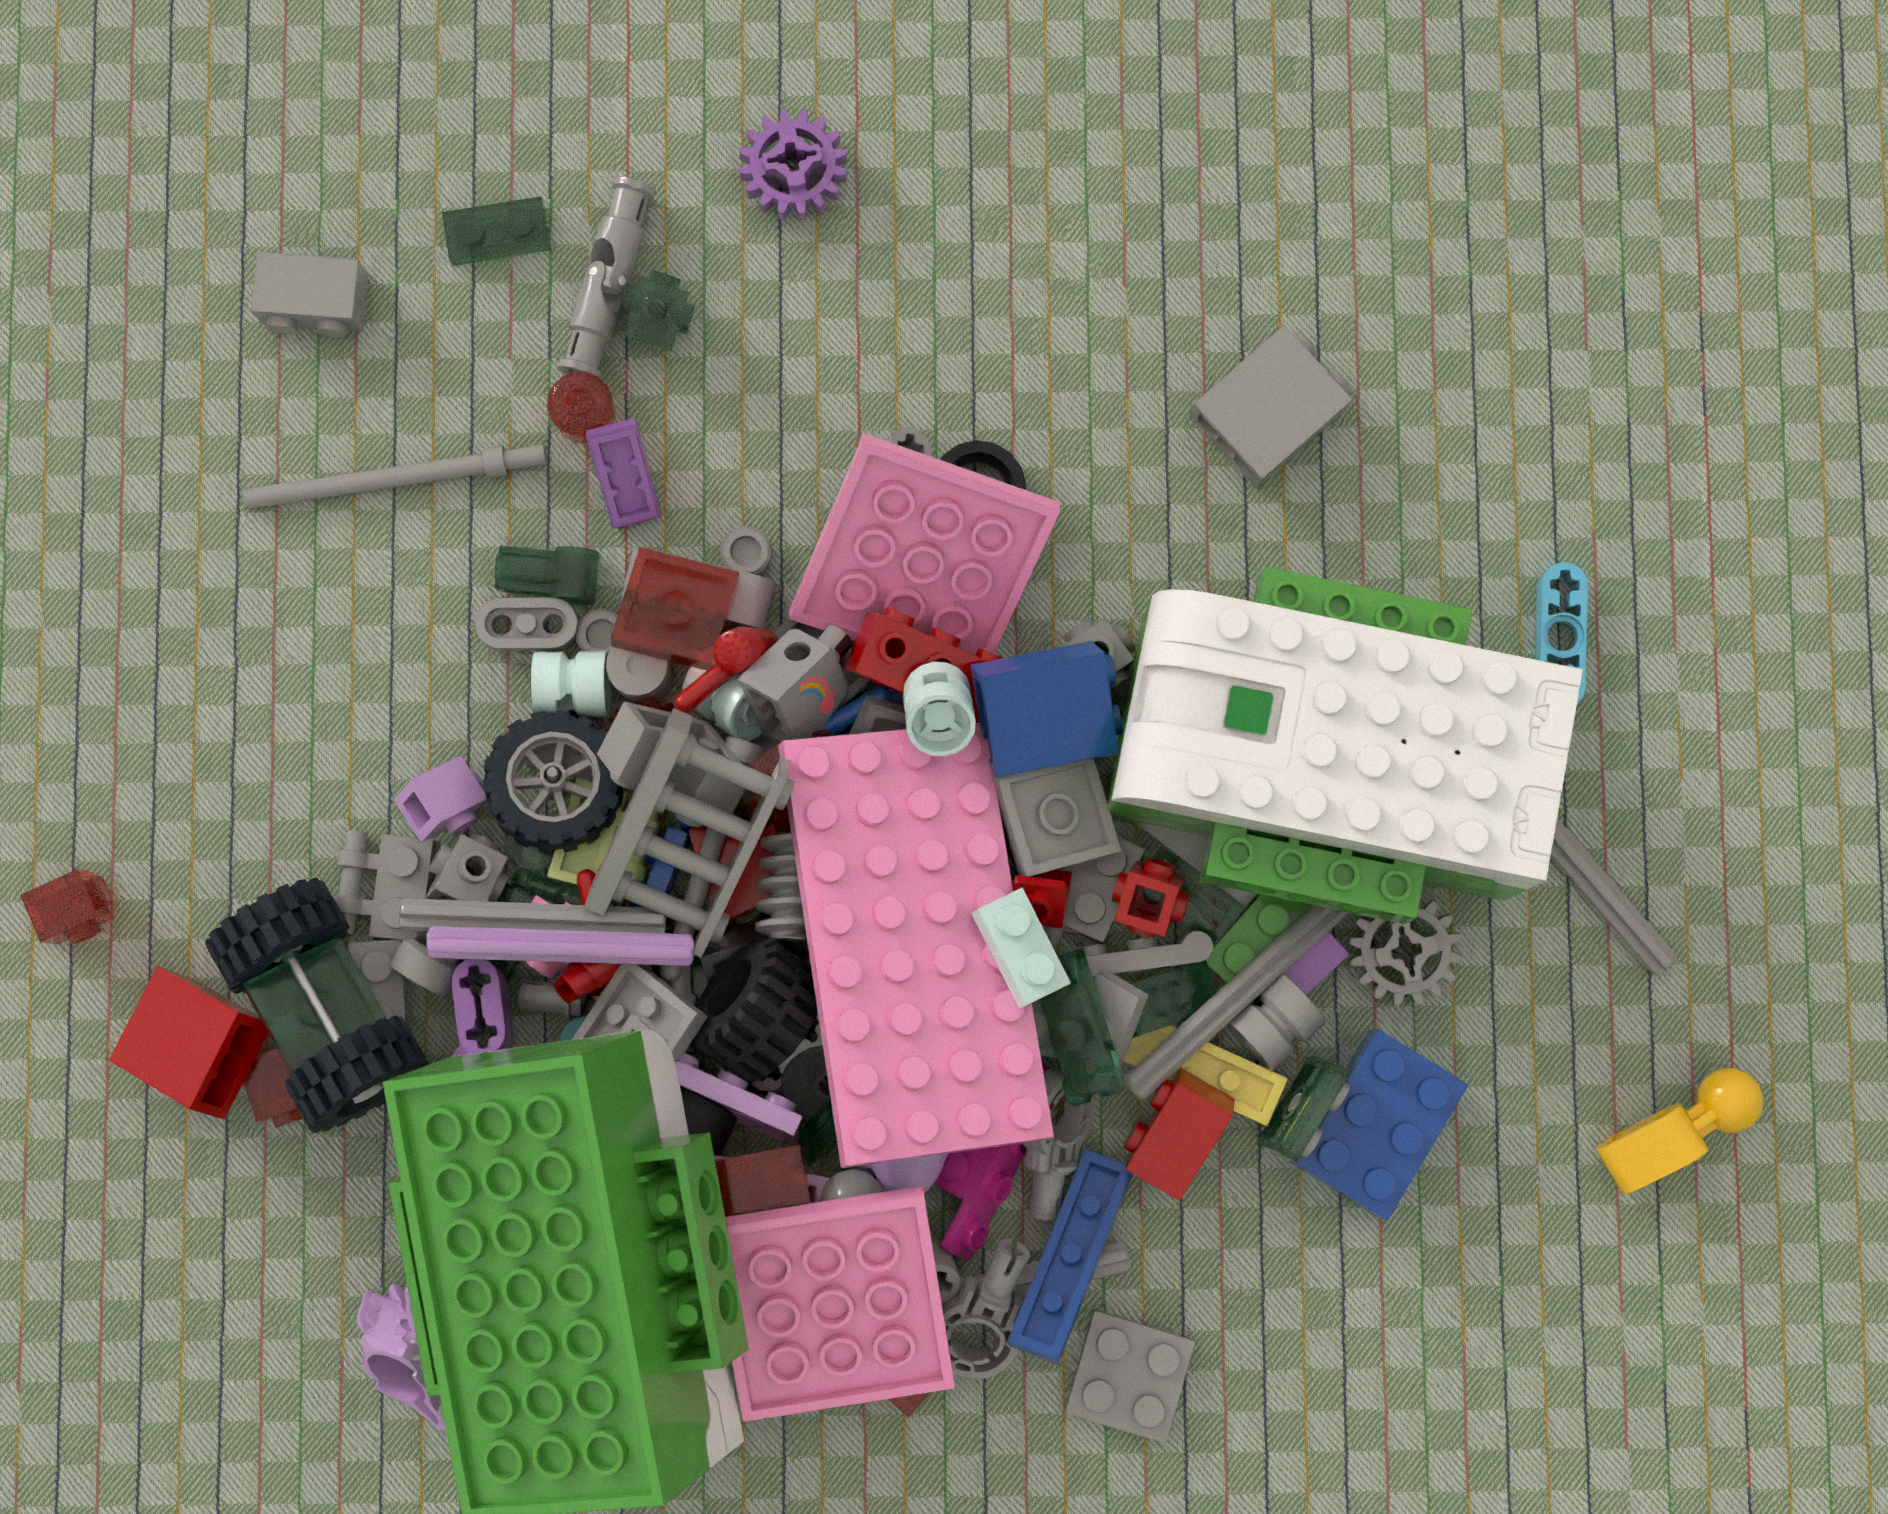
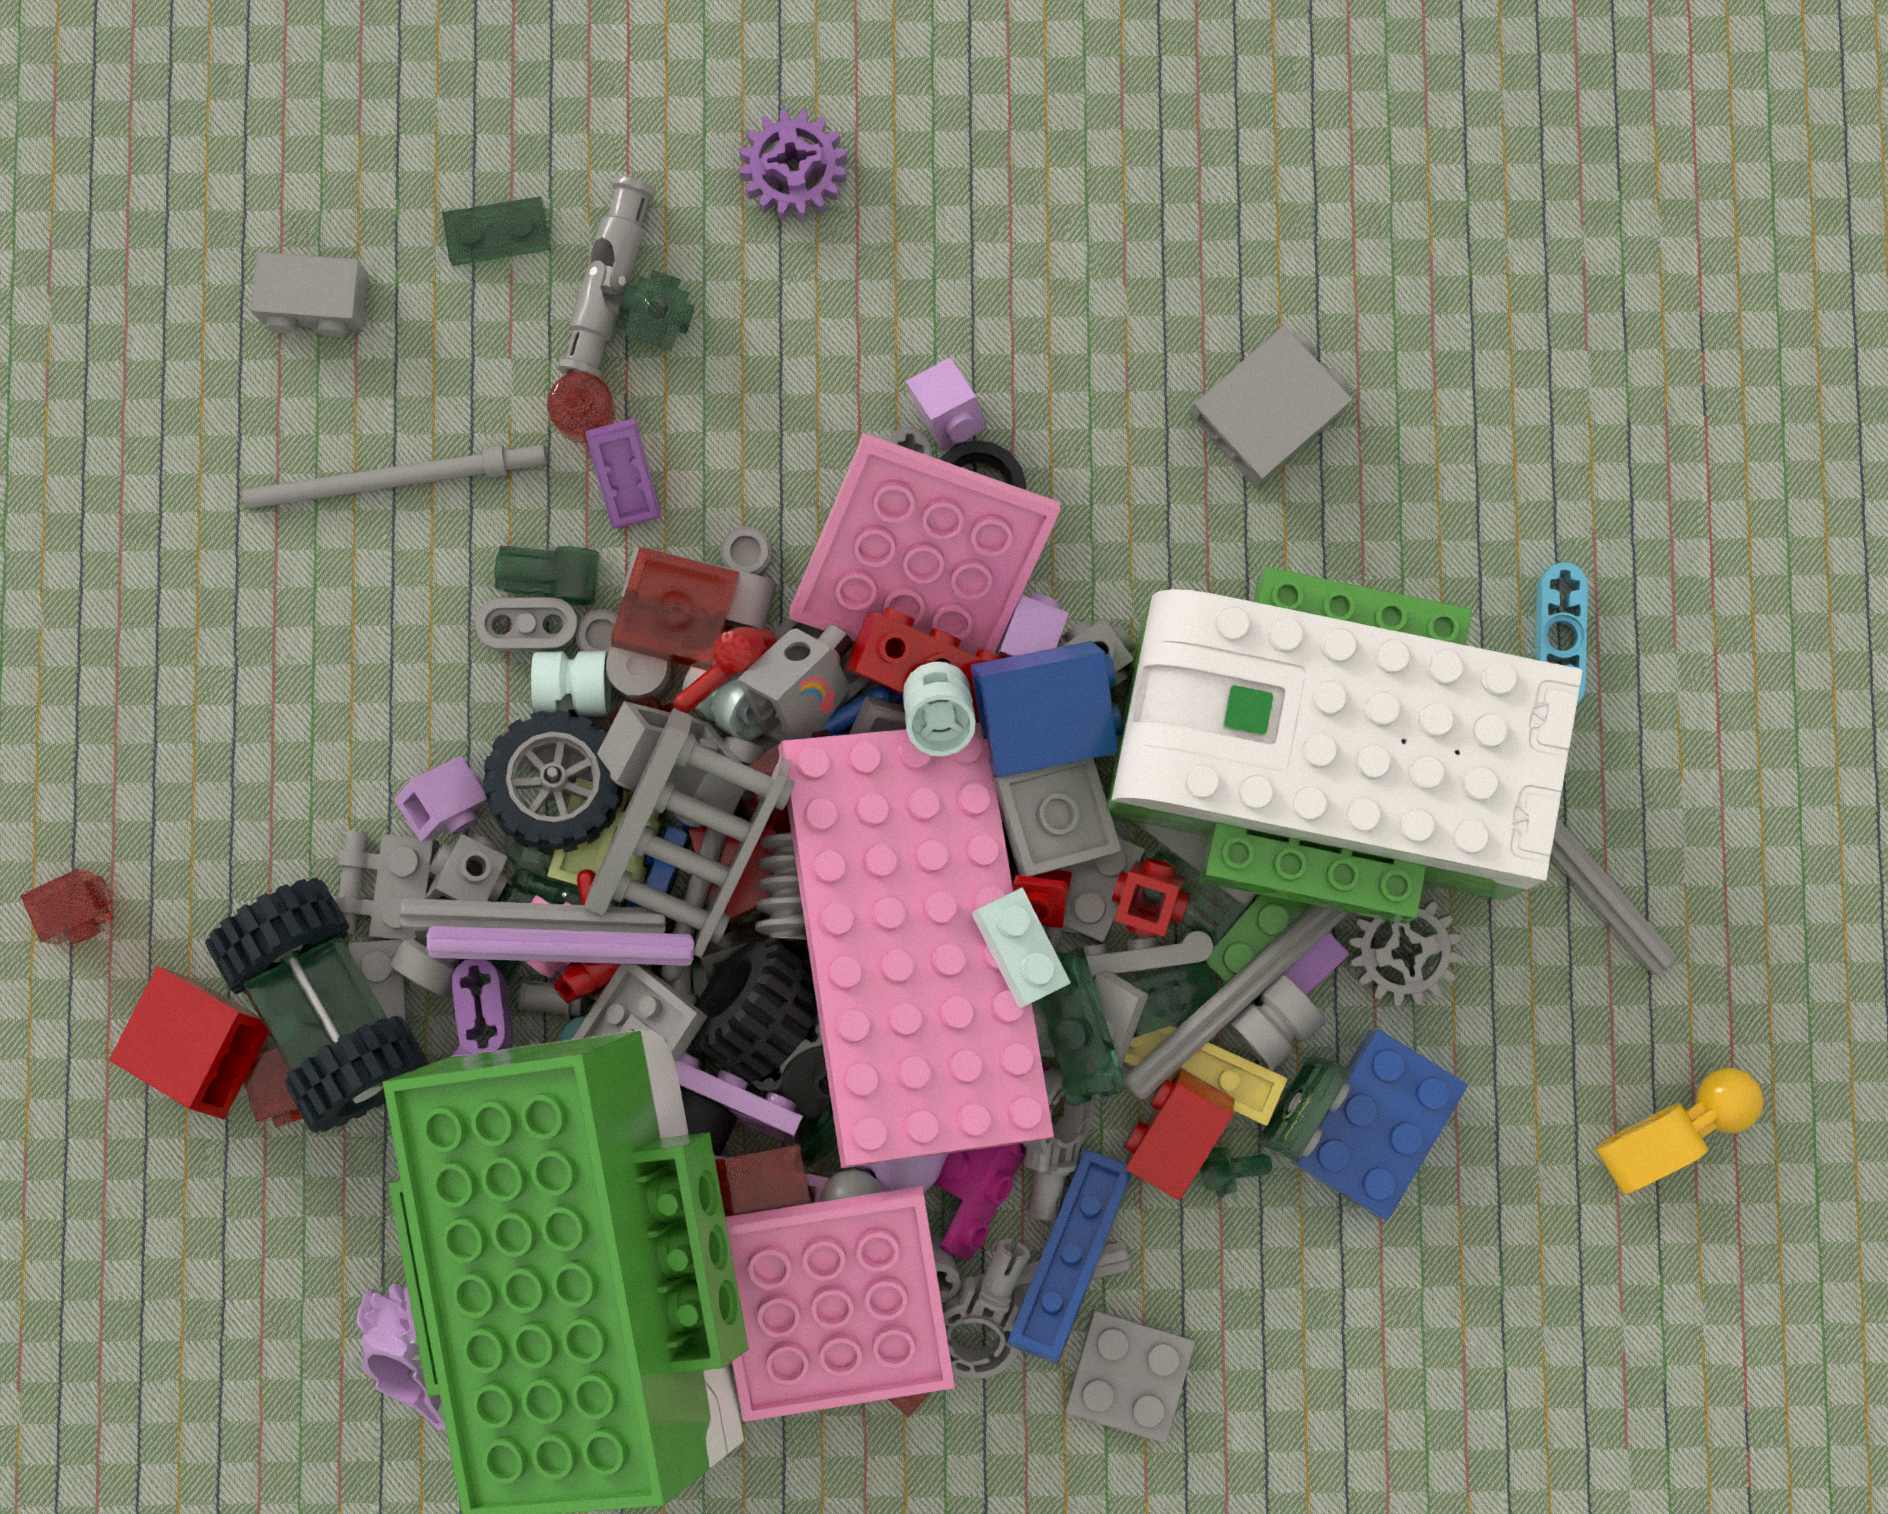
none -> lavender brick [906,358,987,451]
none -> lavender brick [996,593,1069,658]
none -> clear green plate [1200,1147,1272,1199]

